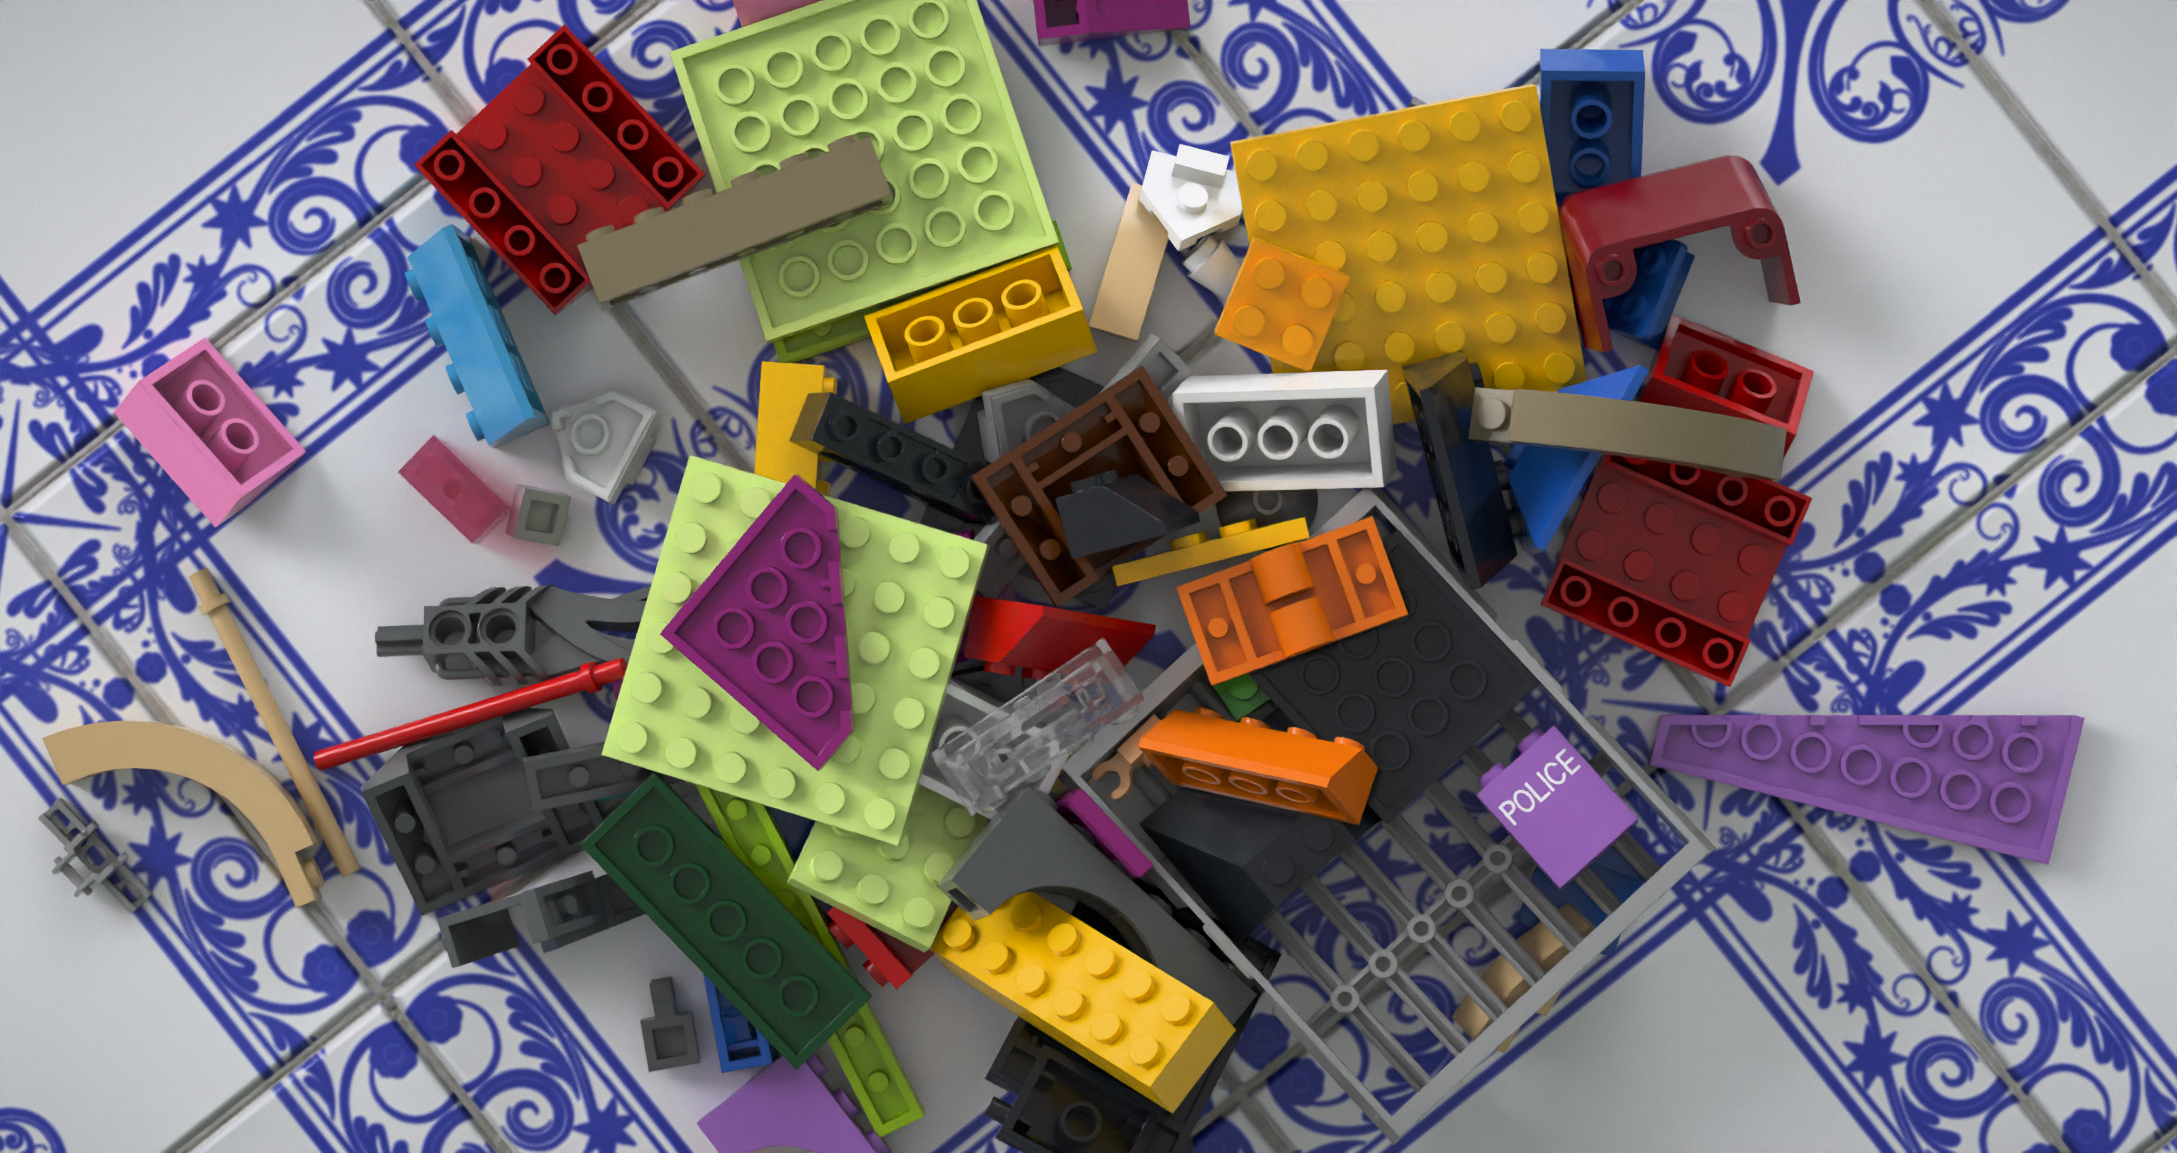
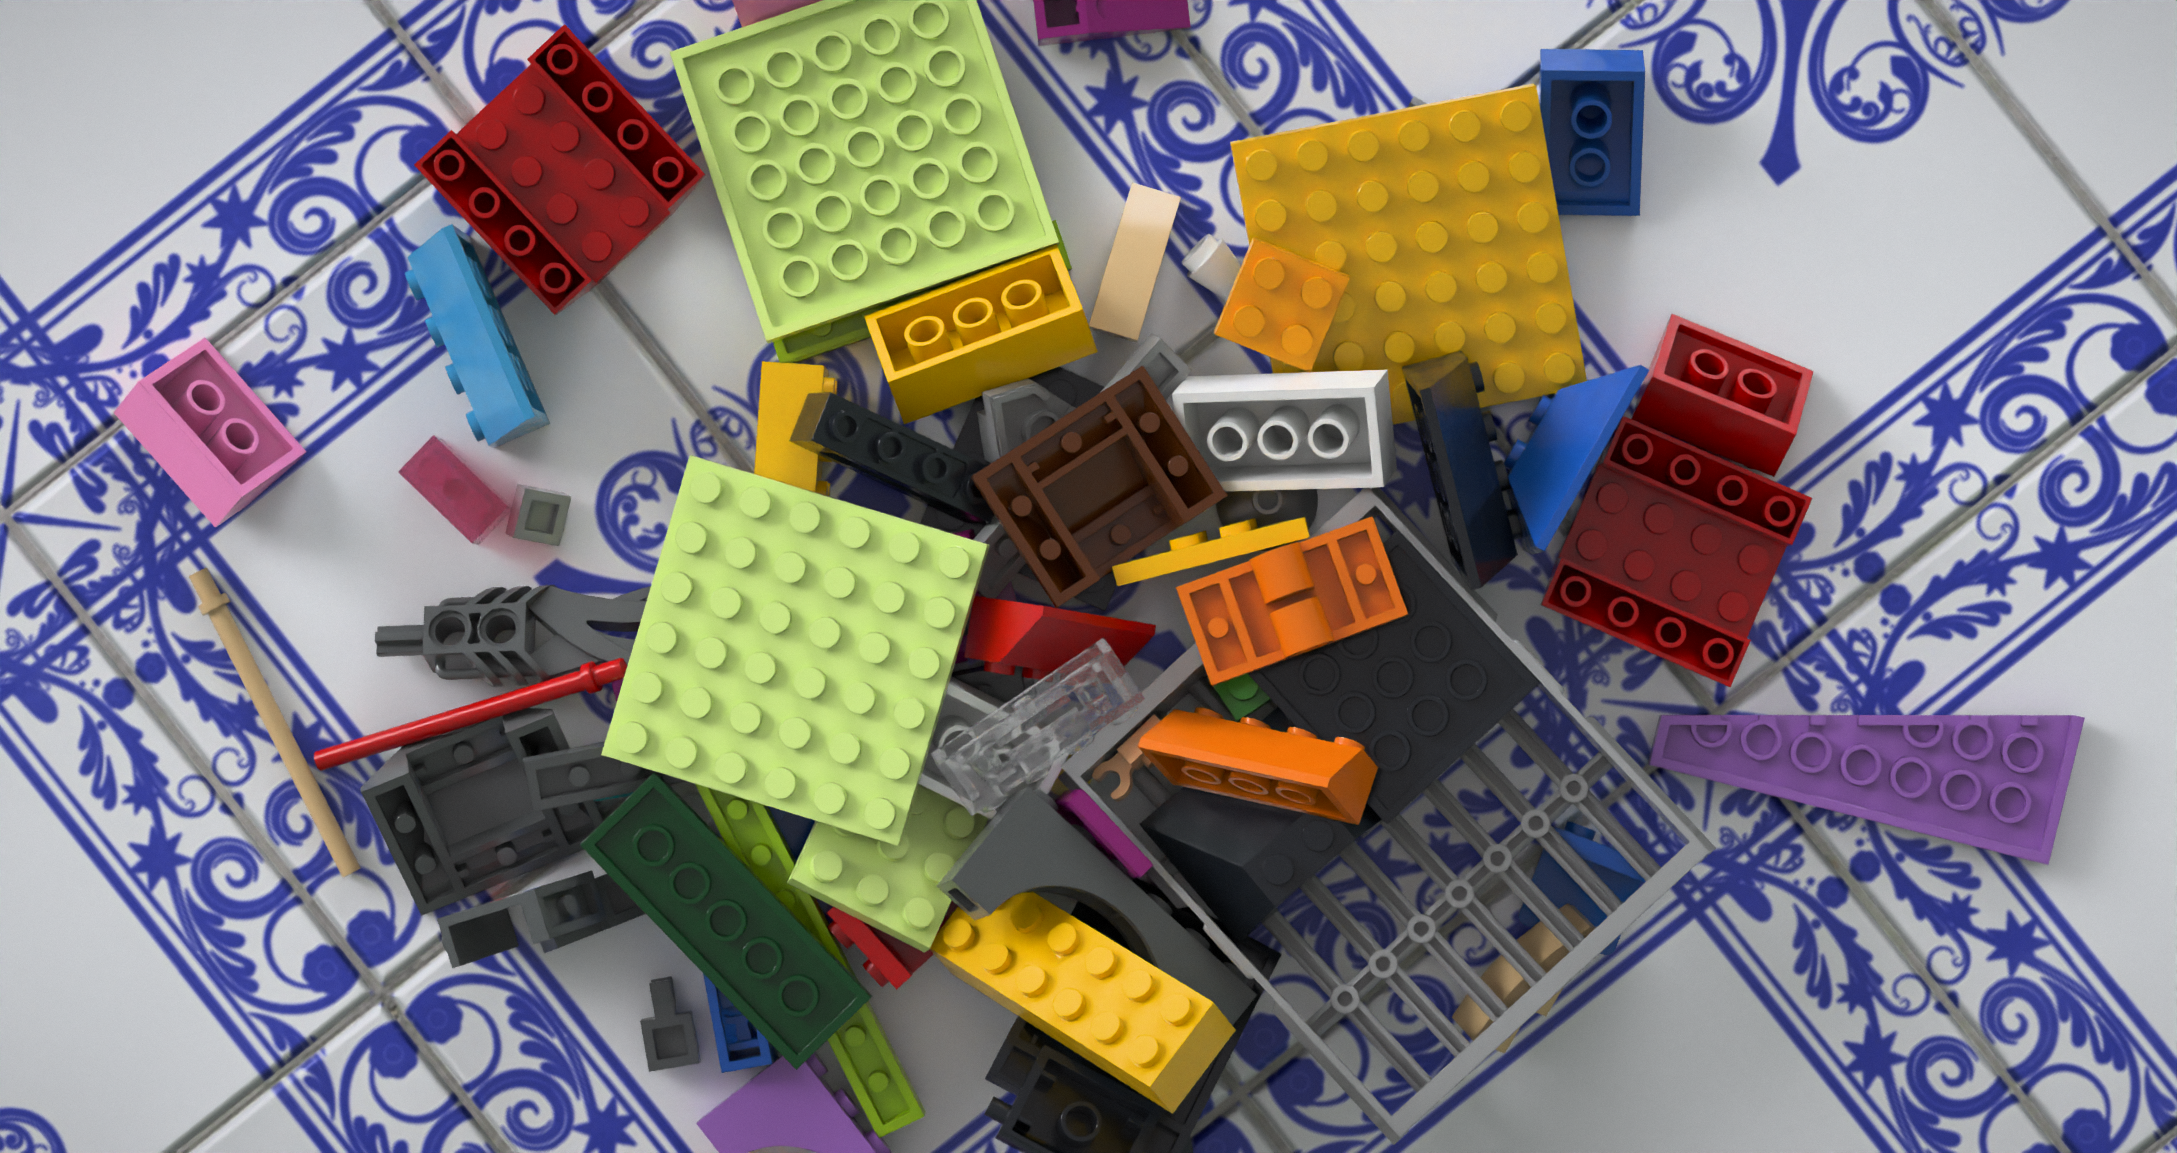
light grey piece [38,798,153,913] -> none
tan arch [42,720,325,908] -> none
white plate [548,389,662,505] -> none
dark tan brick [577,135,892,311] -> none
magenta plate [660,474,855,771] -> none
black slope [1055,469,1201,559] -> none
white plate [1139,144,1242,251] -> none
dark tan arch [1468,387,1787,481] -> none
medium lavender brick [1476,726,1638,891] -> none
dark red windscreen [1558,155,1801,352] -> none
blue bracket [1602,239,1695,350] -> none

